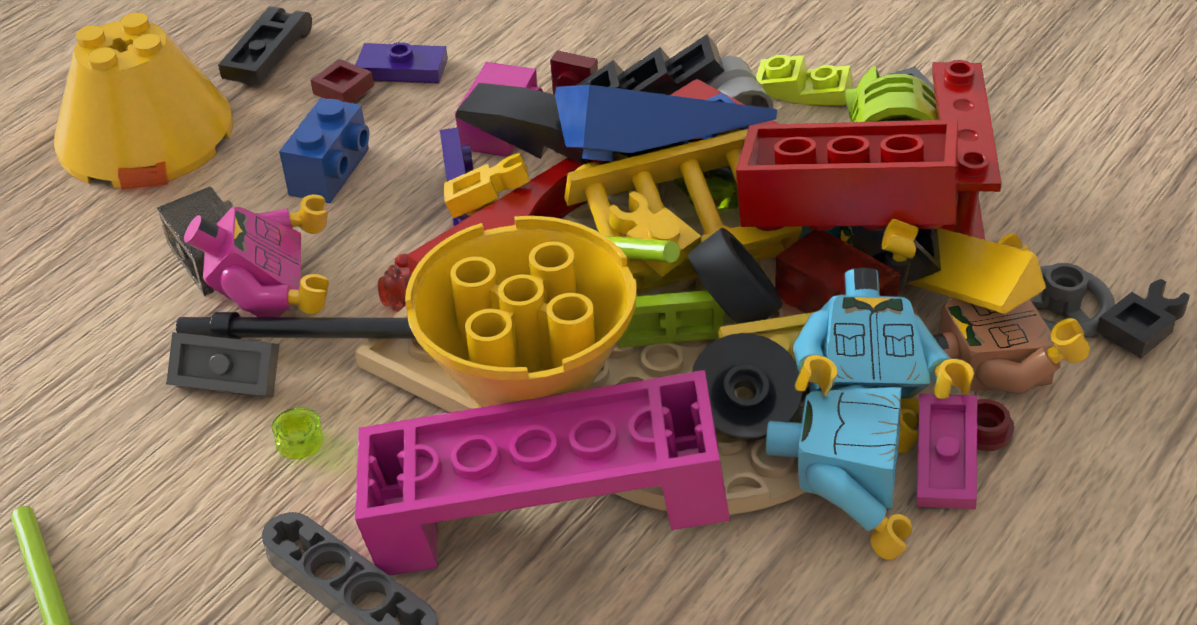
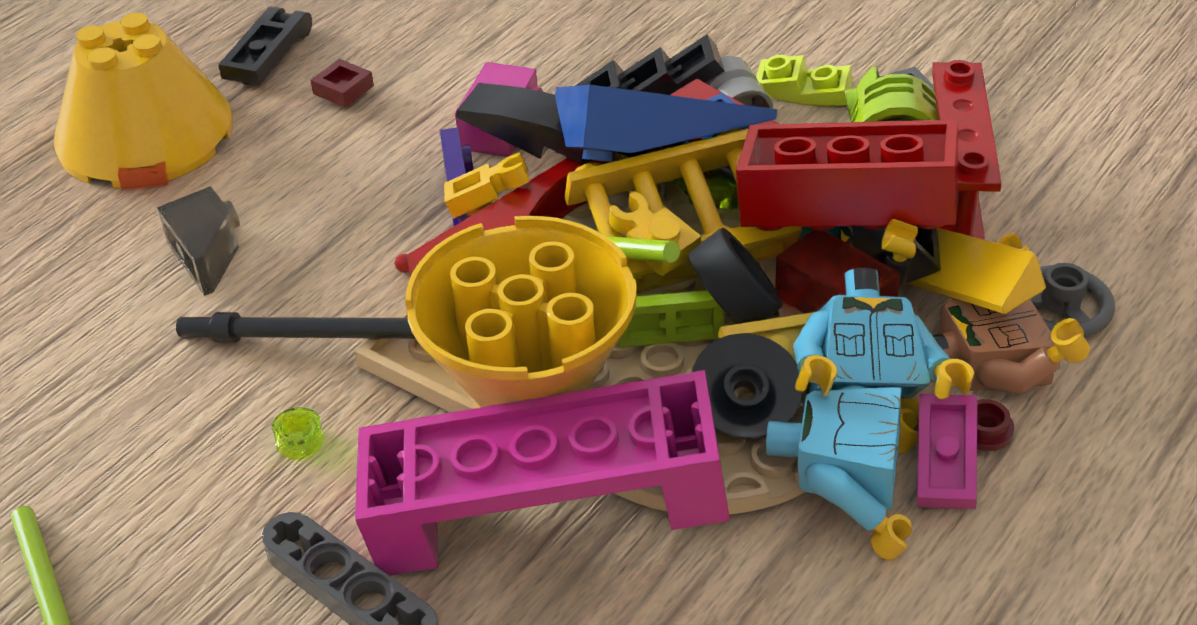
dark grey plate [166,332,280,396] -> none
dark pink torso [184,194,329,317] -> none
blue brick [279,98,369,203] -> none
dark purple plate [355,42,448,83] -> none
clear red plate [377,264,410,313] -> none
dark red plate [550,50,598,94] -> none
black plate [1097,279,1190,358] -> none

